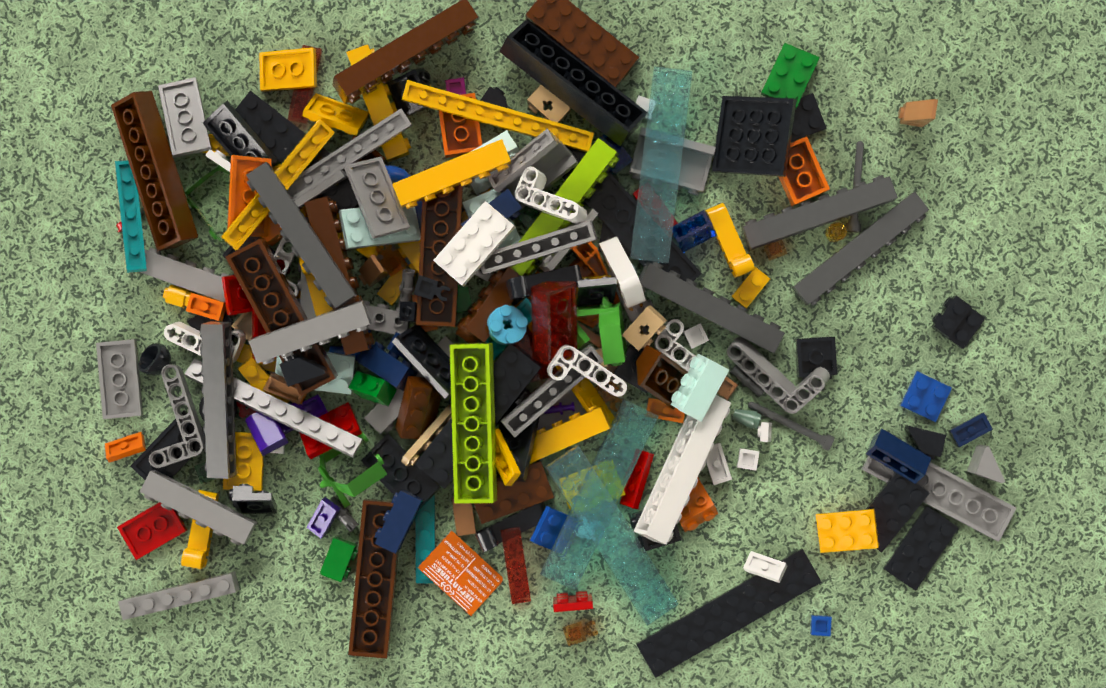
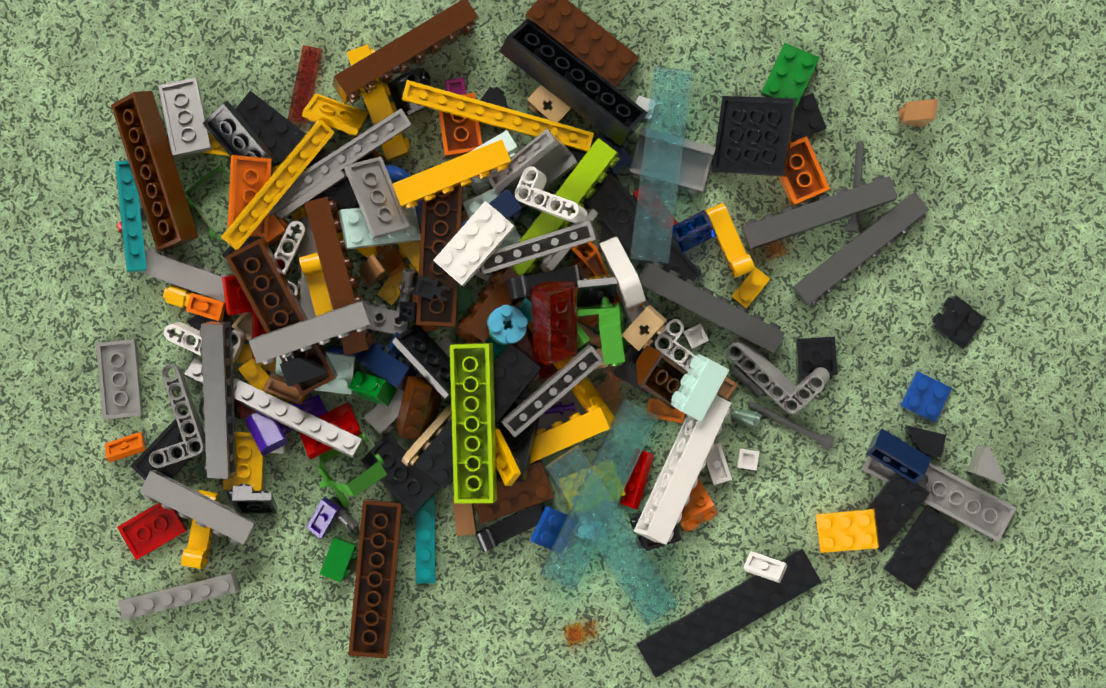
black hat [138,343,171,376] -> none
white plate [205,149,231,172] -> none
dark grey brick [246,162,357,309] -> none
yellow plate [259,48,317,92] -> none
dark blue brick [374,490,424,554] -> none
orange sticker [418,531,503,616] -> none
clear red tile [500,527,531,604] -> none
white beam [547,345,627,396] -> none
red plate [553,591,593,612] -> none
white plate [758,422,772,442] -> none
blue plate [810,615,832,636] -> none
clear yellow wheel [825,222,847,242] -> none
dark blue plate [948,412,993,447] -> none

